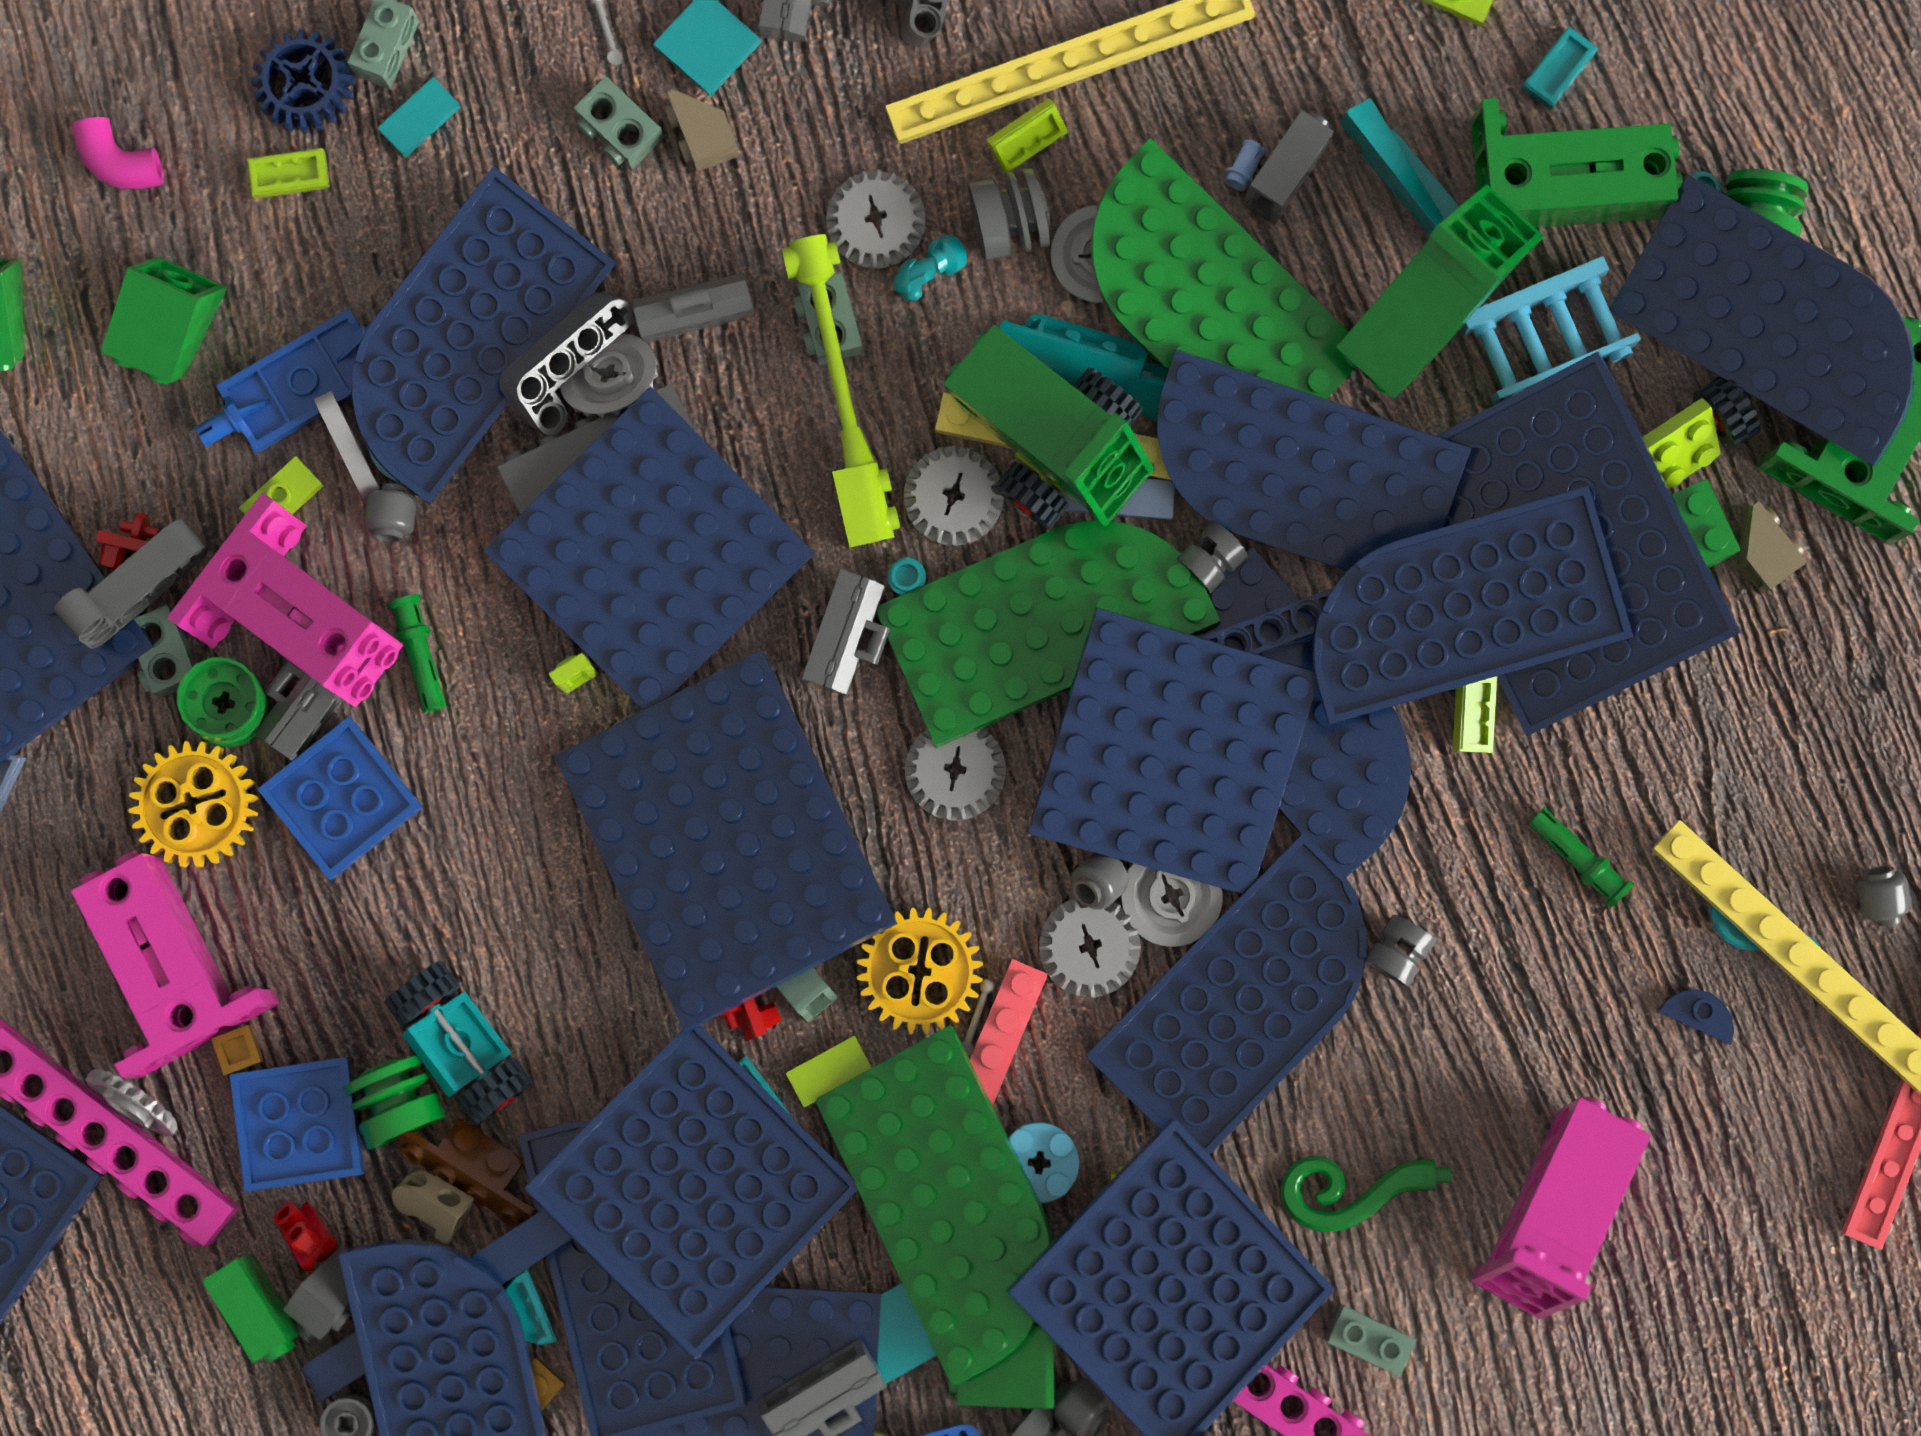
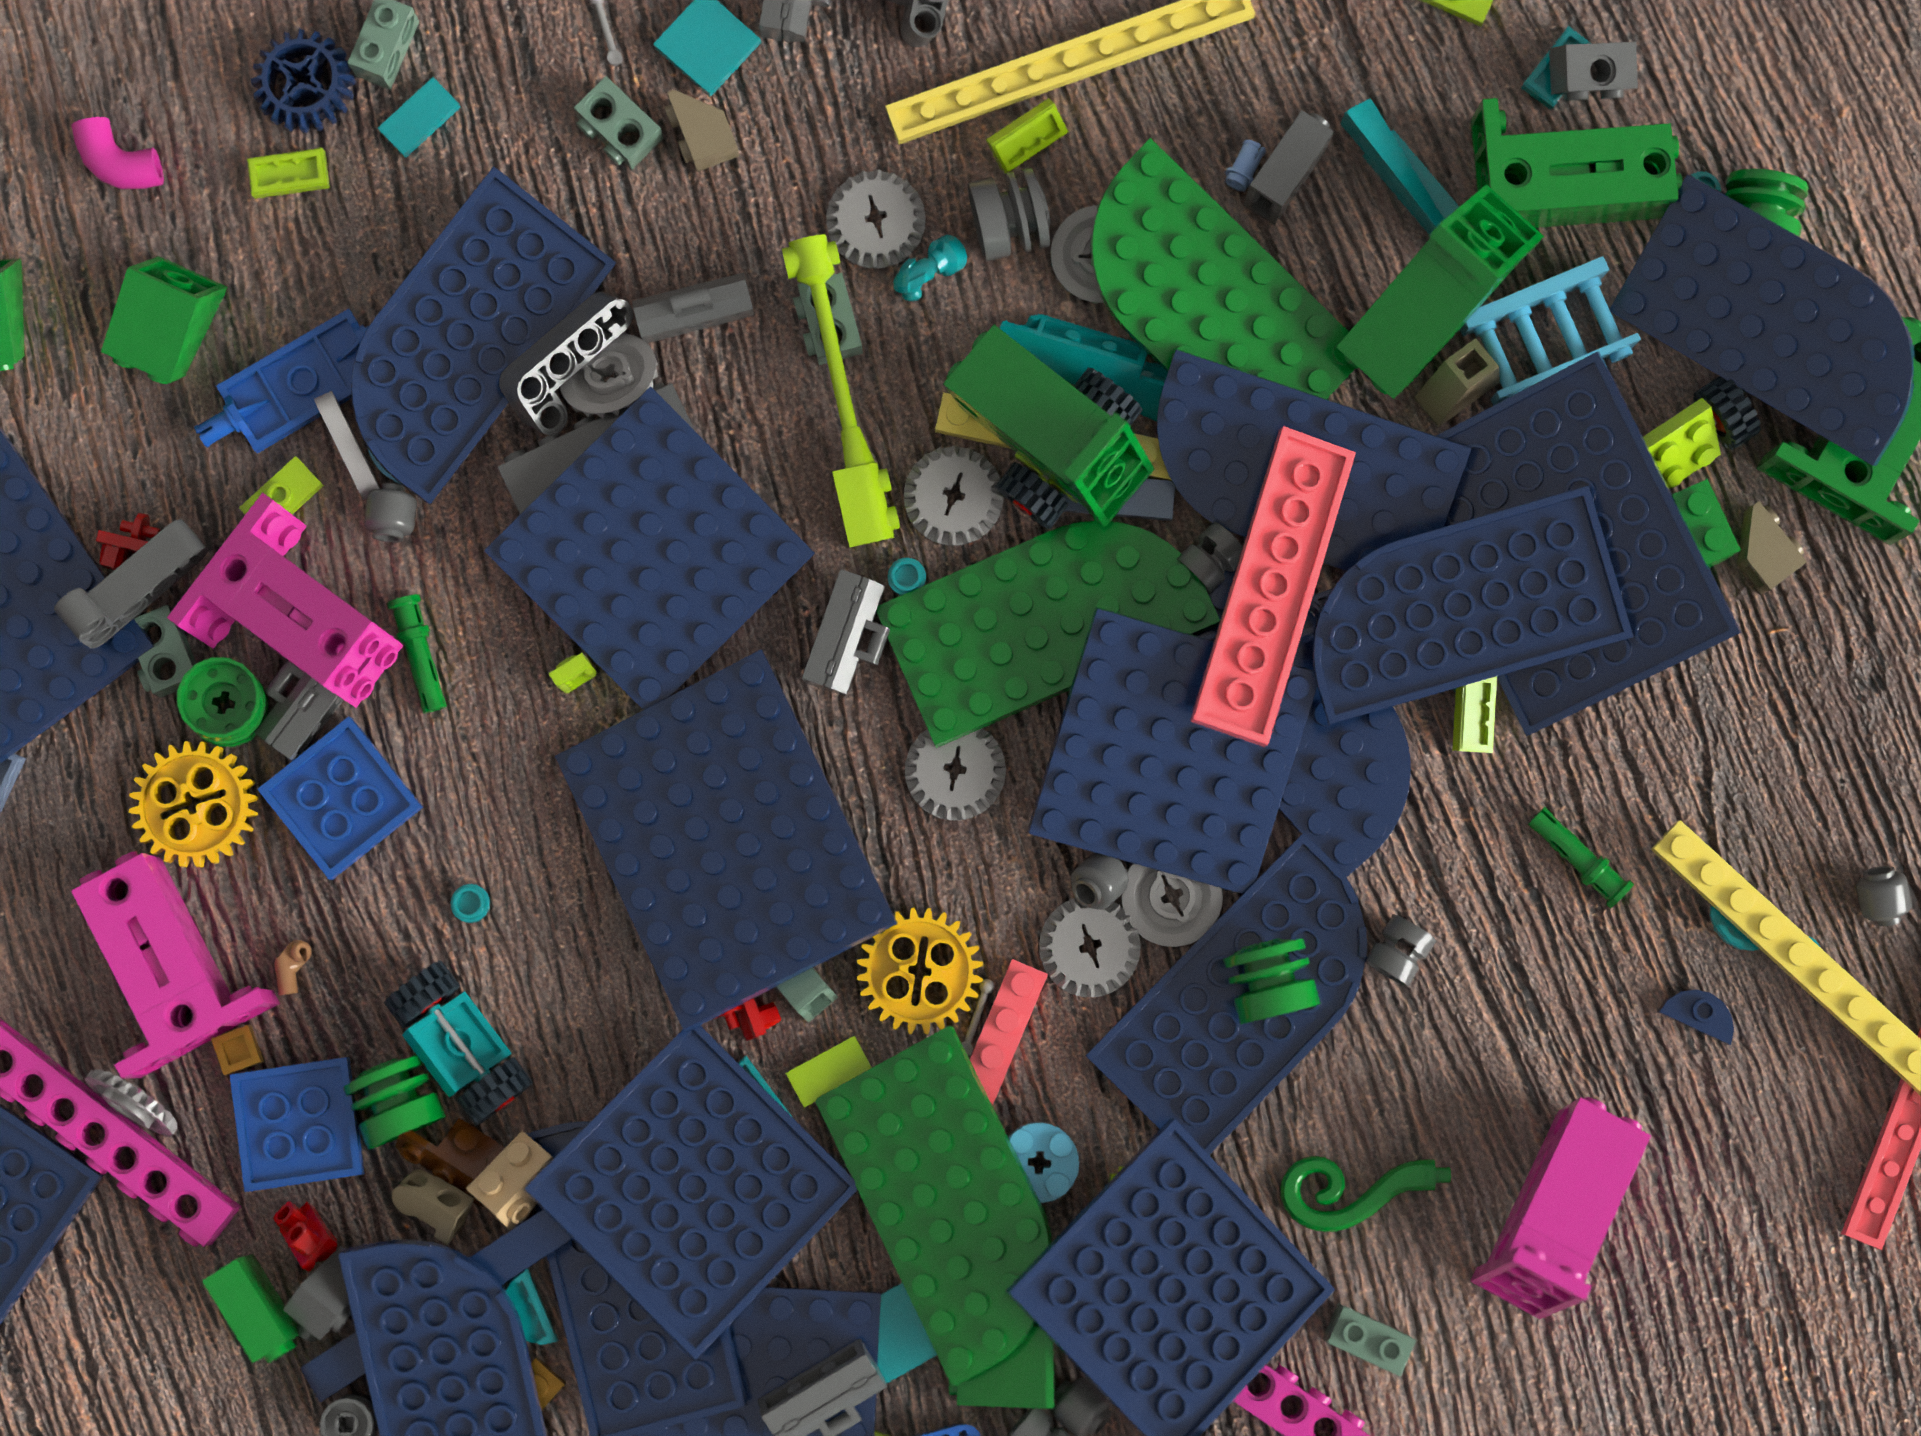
none -> medium nougat arm [274,940,312,996]
none -> teal plate [451,884,490,923]
none -> tan bracket [466,1131,554,1230]
none -> coral plate [1190,426,1356,747]
none -> green wheel [1223,938,1320,1024]
none -> dark tan slope [1415,338,1500,427]
none -> dark grey brick [1549,42,1638,101]

